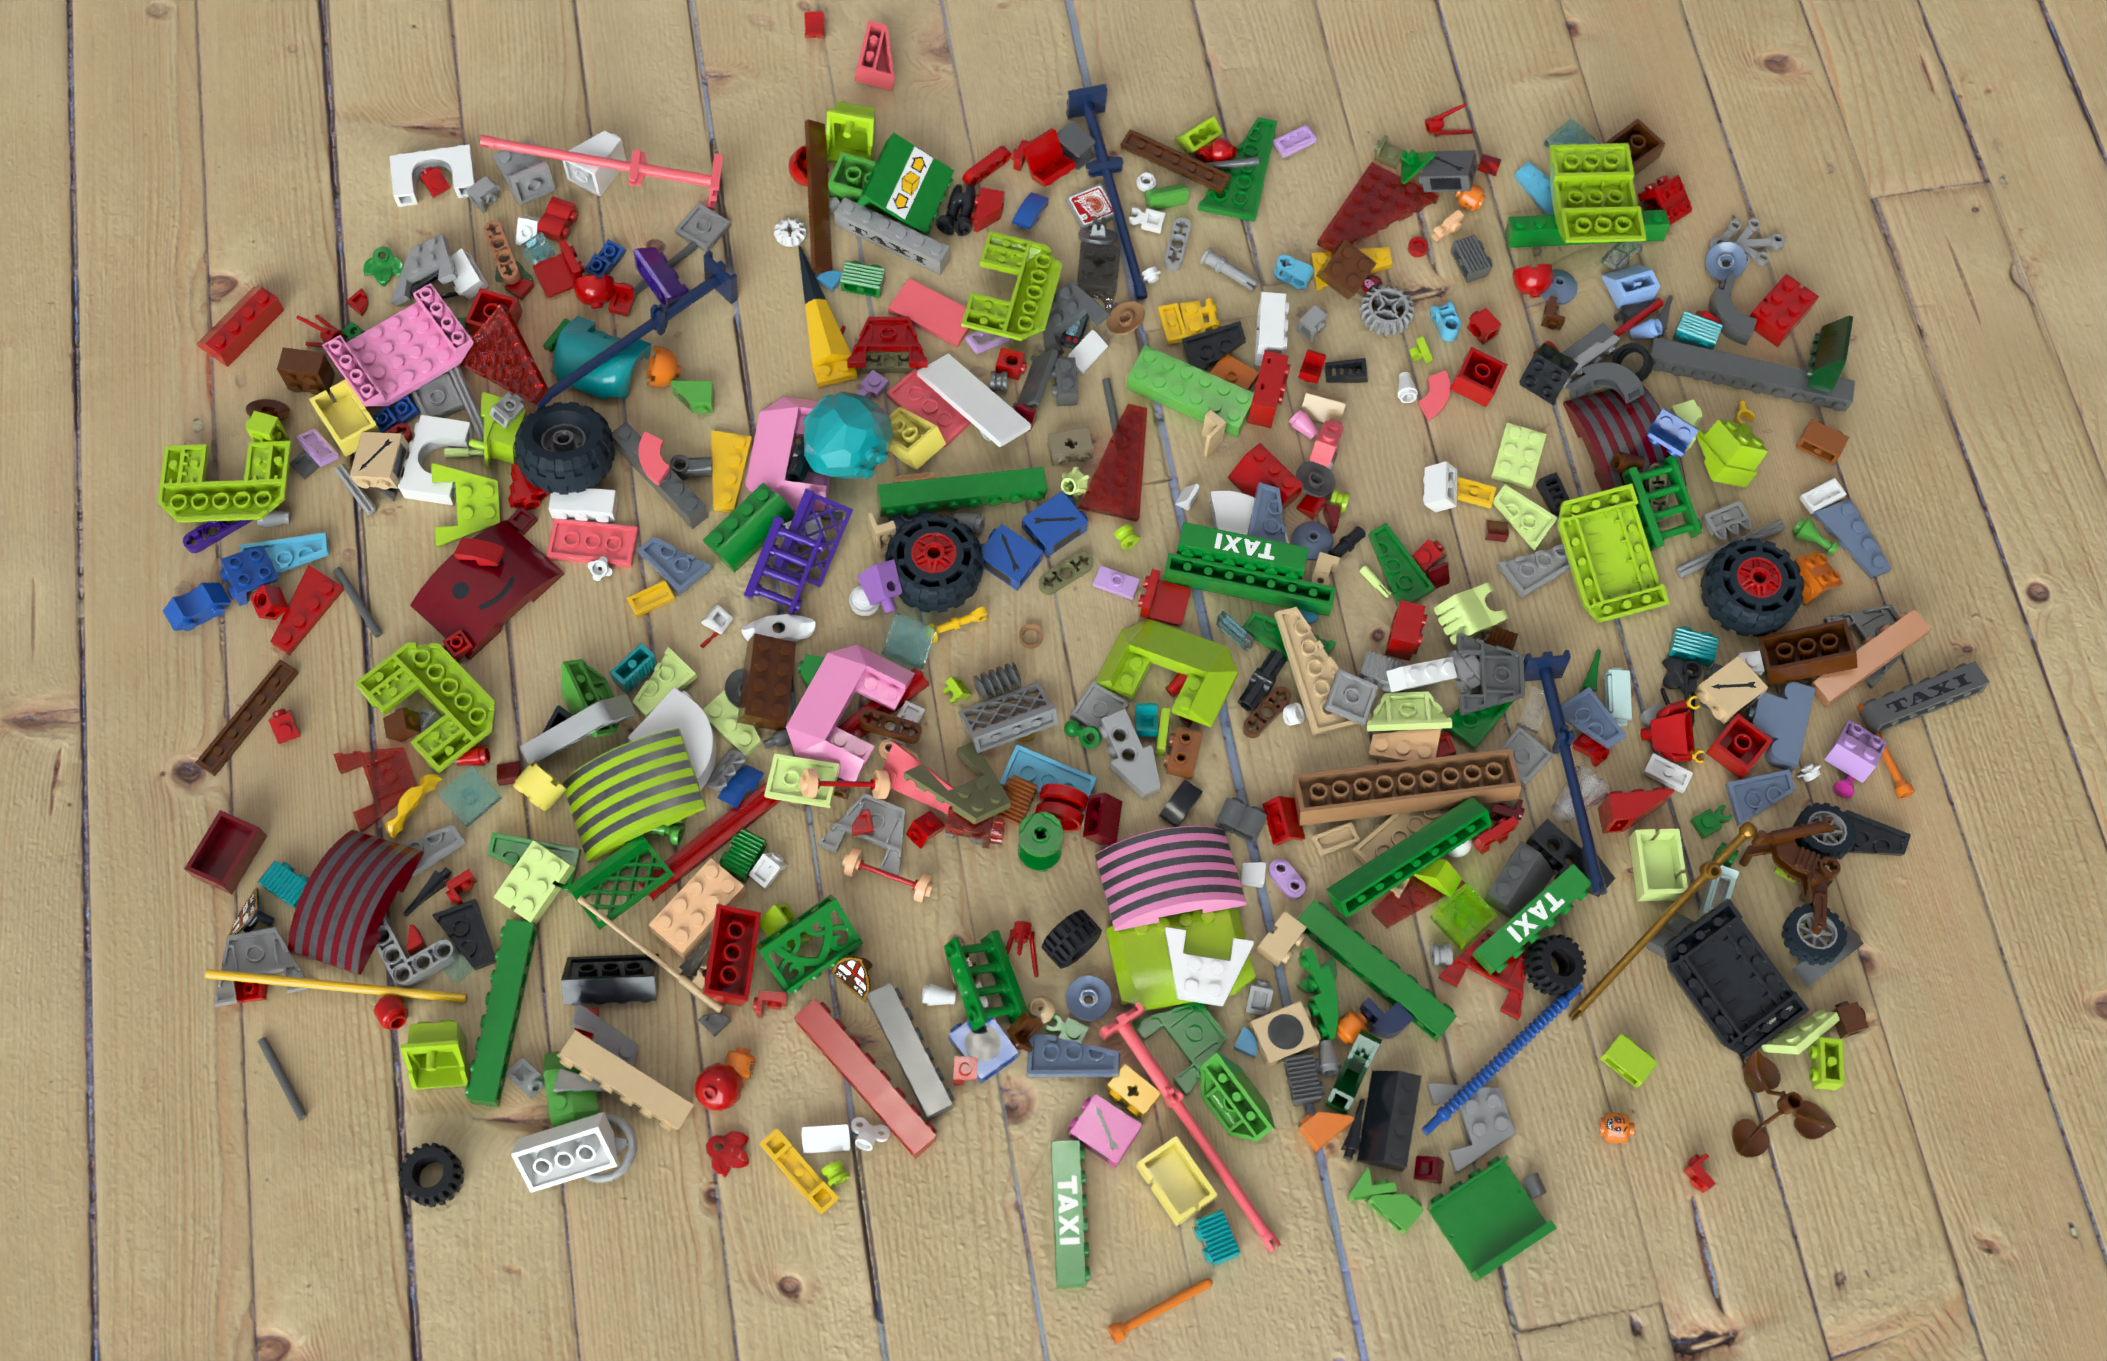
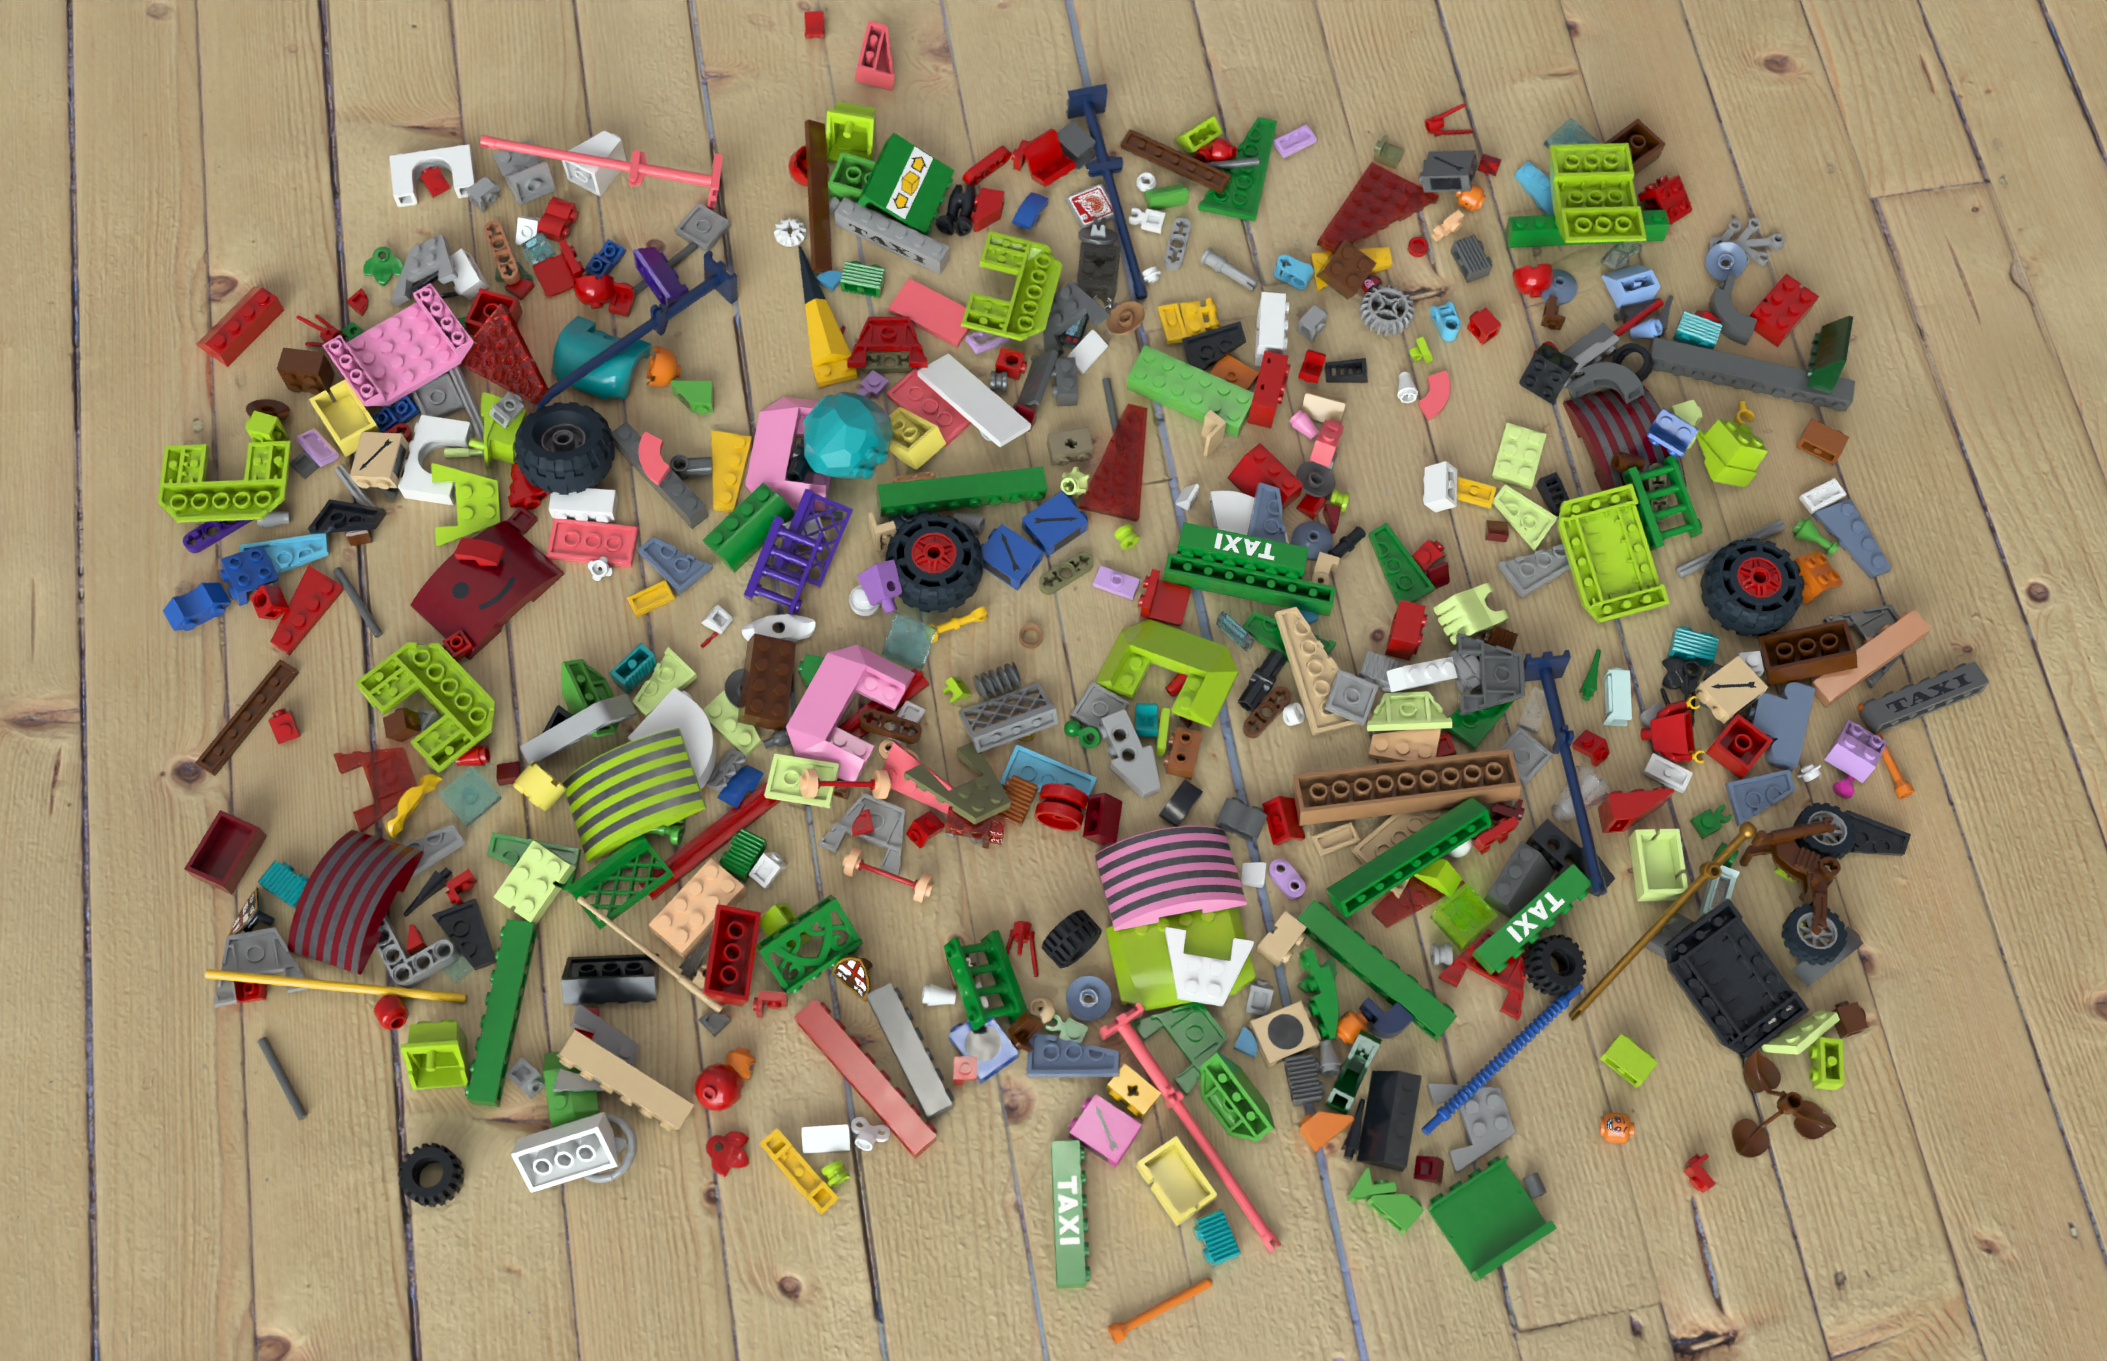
green tile [543,318,571,352] -> none
green piece [1018,812,1063,872] -> none
yellowish green pin [1359,565,1391,598] -> none
green piece [1400,149,1436,184] -> none
red brick [1450,347,1508,407] -> none
sand blue wing [1561,687,1626,749] -> none
light grey plate [1701,501,1752,540] -> none
none -> black wing [308,499,386,534]
none -> reddish brown slope [346,530,372,546]

